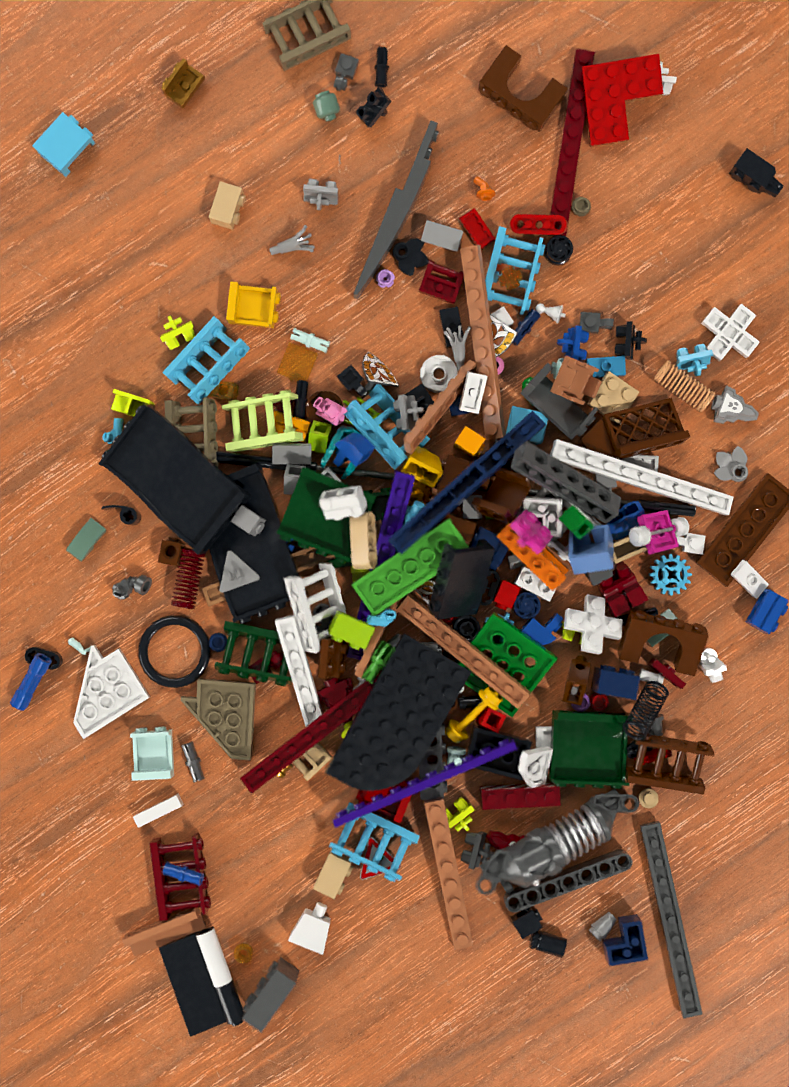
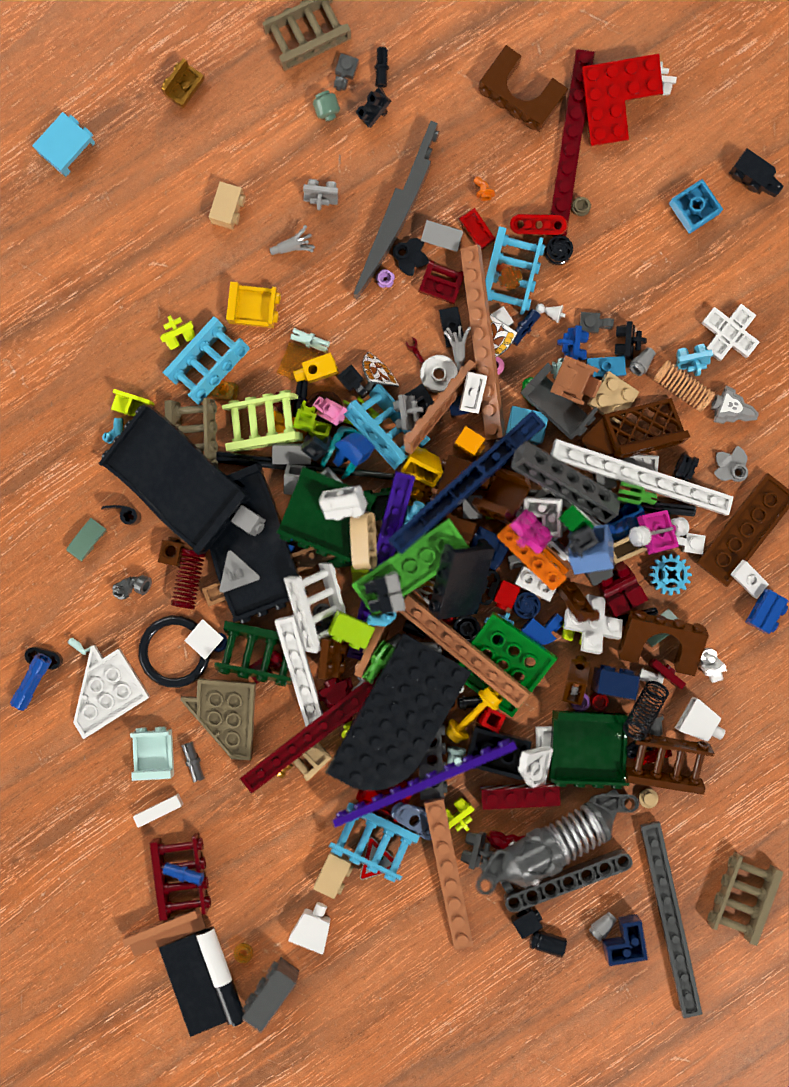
none -> white sticker [184,619,223,659]
none -> yellow torso [293,353,339,383]
none -> lime plate [293,400,317,433]
none -> black panel [301,434,332,461]
none -> hips [364,570,406,614]
none -> sand blue piece [391,802,432,840]
none -> black pin [402,620,426,639]
none -> dark red hand [406,337,425,364]
none -> reddish brown plate [556,582,600,623]
none -> black bracket [567,524,599,558]
none -> bright green arm [617,482,657,505]
none -> light grey cone [629,347,656,376]
none -> dark azure brick [669,179,723,233]
none -> black wheel [673,452,699,482]
none -> white torso [674,697,726,742]
none -> dark tan fence [708,851,784,946]

